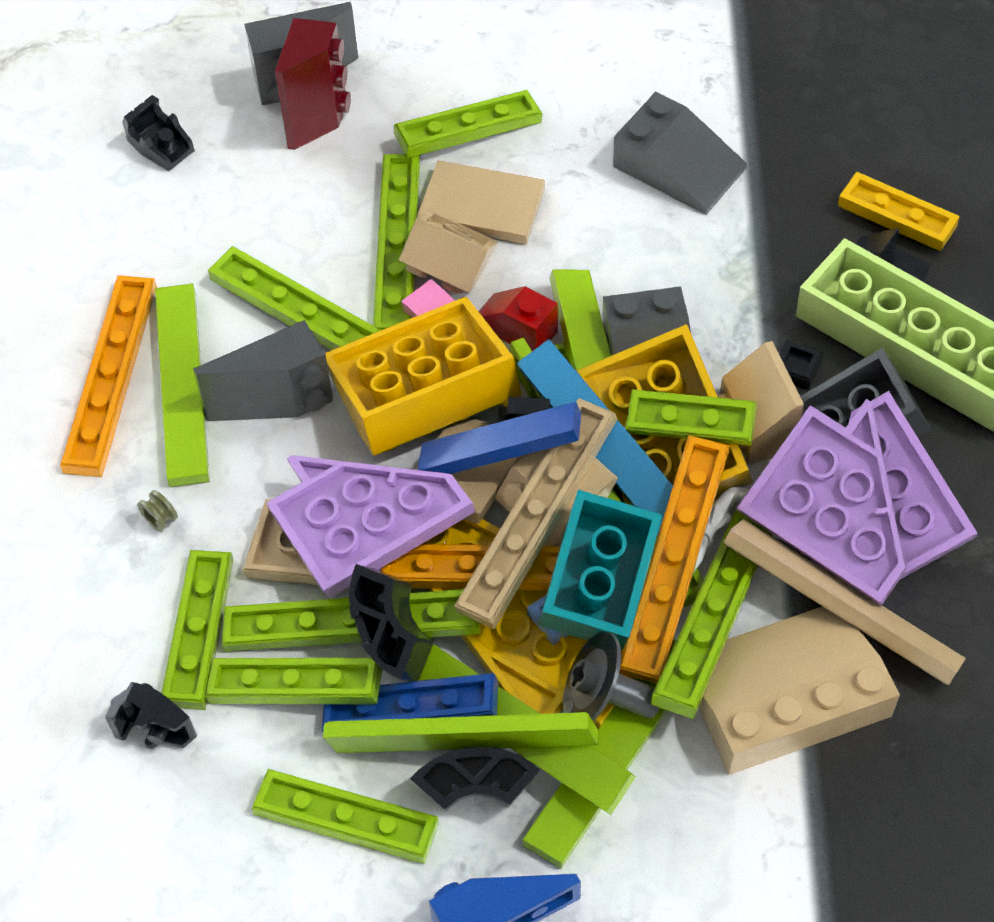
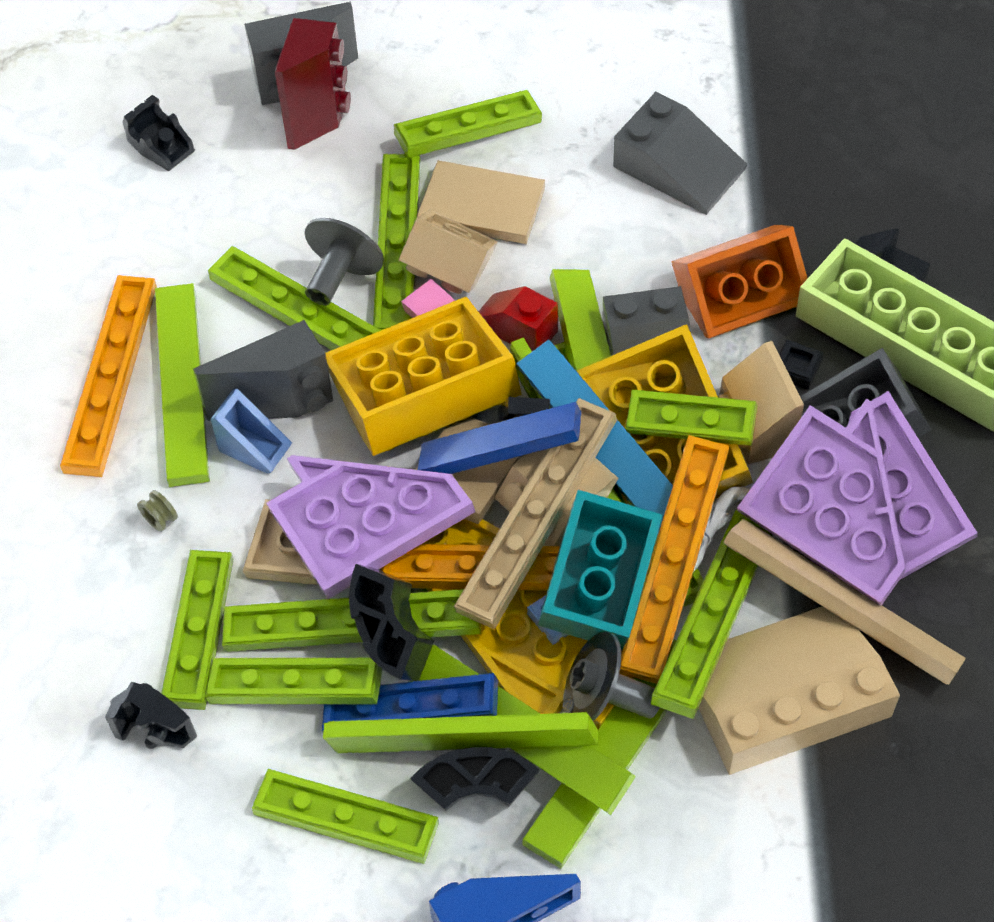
yellow plate [838,172,960,251] -> none
none -> medium blue slope [211,388,292,474]
none -> dark grey piece [304,218,384,306]
none -> orange slope [671,225,808,339]

